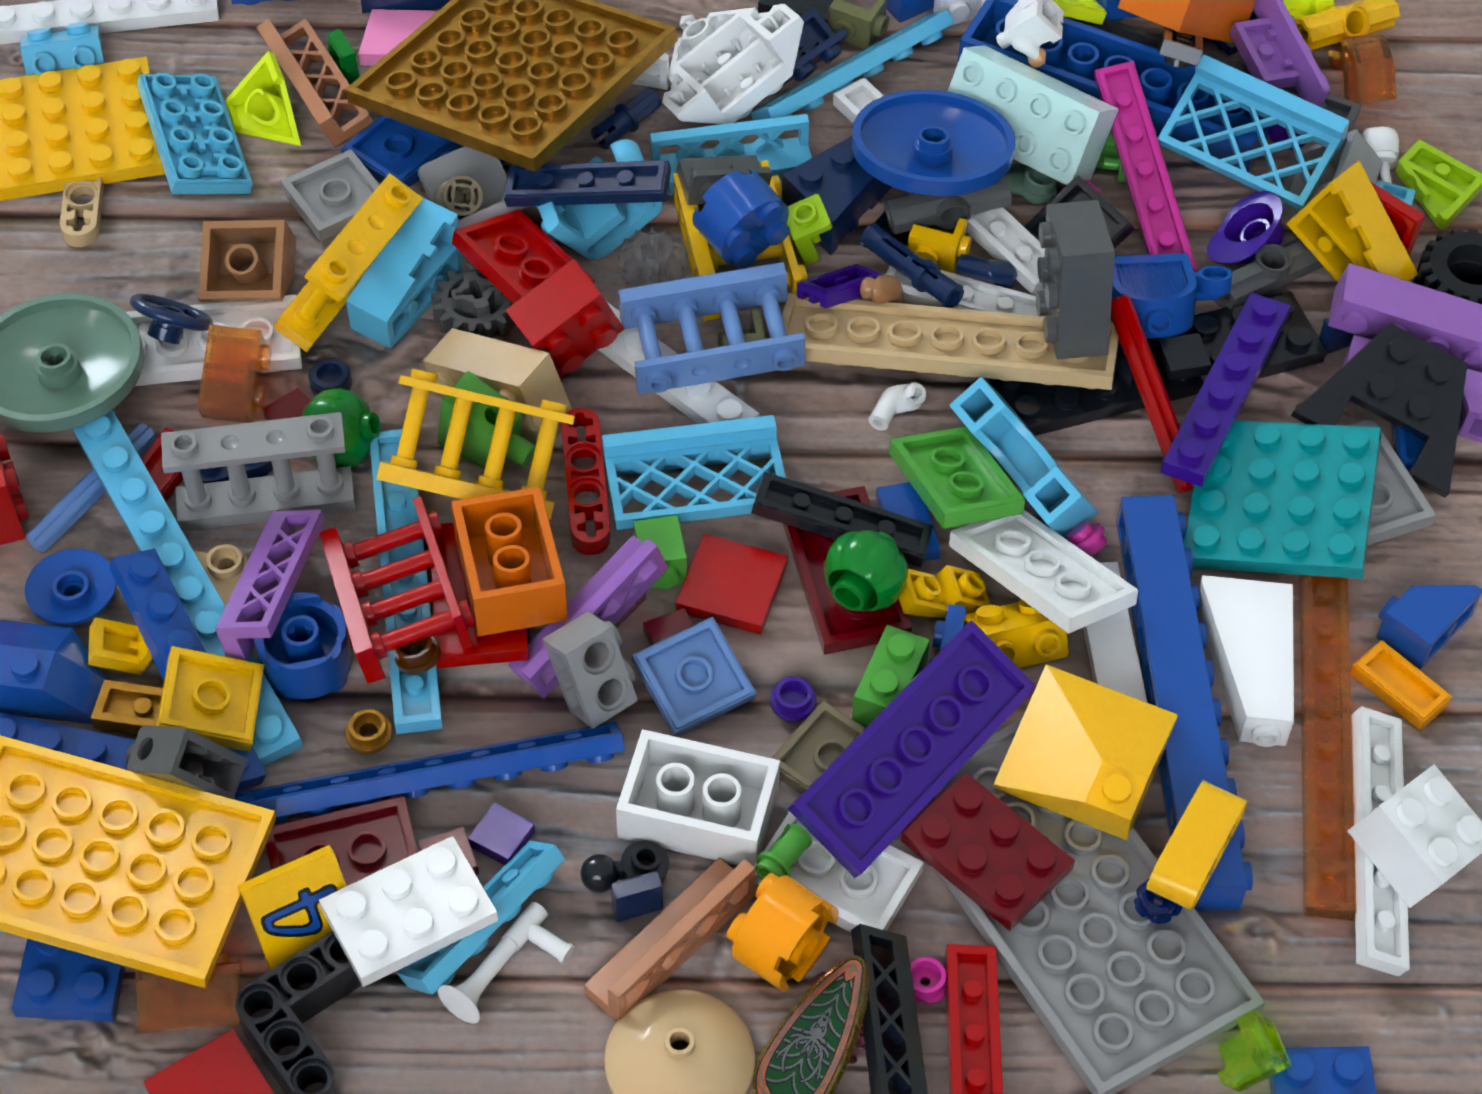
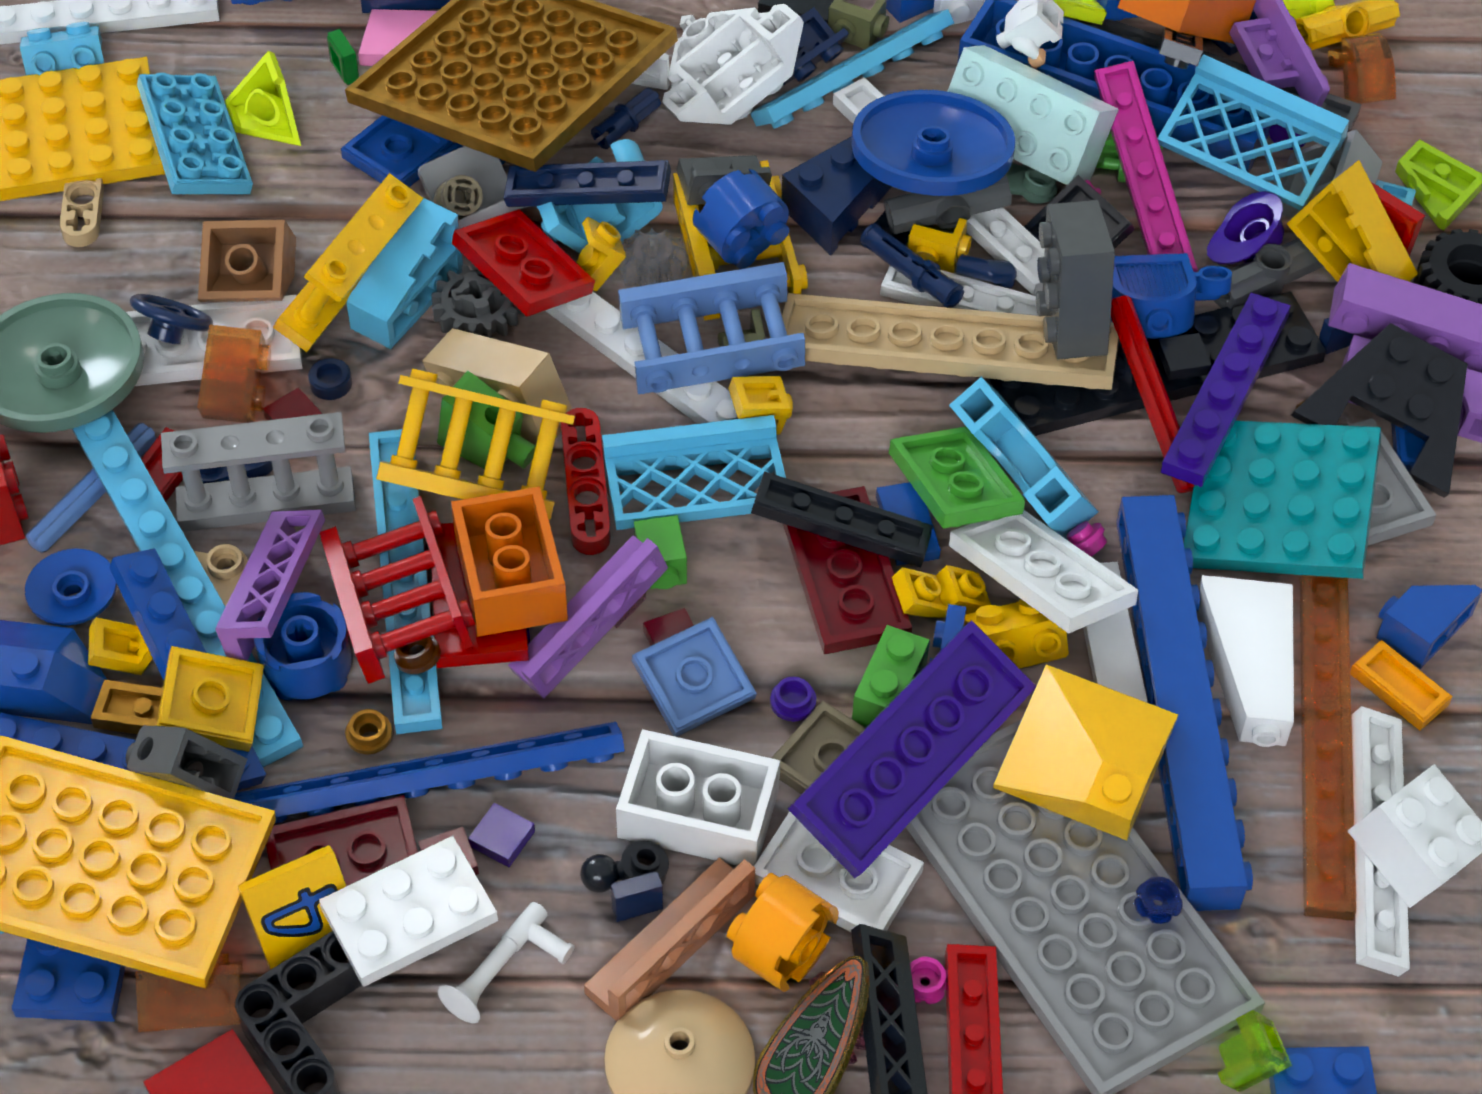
nougat fence [256,18,374,147] -> none
light grey plate [280,149,379,242] -> none
green plant [302,388,381,468] -> none
medium azure plate [397,840,565,995] -> none
red brick [505,259,624,378] -> none
light grey brick [542,611,638,729] -> none
medium azure fence [650,114,812,194] -> none
red tile [676,534,788,635] -> none
bright green pin [755,823,812,880] -> none
lime bracket [787,194,832,265] -> none
dark purple tile [797,264,883,309] -> none
green plant [824,530,908,612] -> none
medium nougat arm [860,275,905,304] -> none
white arm [868,382,927,431] -> none
dark red plate [901,772,1075,931] -> none
yellow beam [1146,780,1248,911] -> none
white piece [1362,126,1399,183] -> none
none -> yellow bracket [576,217,626,292]
none -> yellow bracket [728,376,793,435]

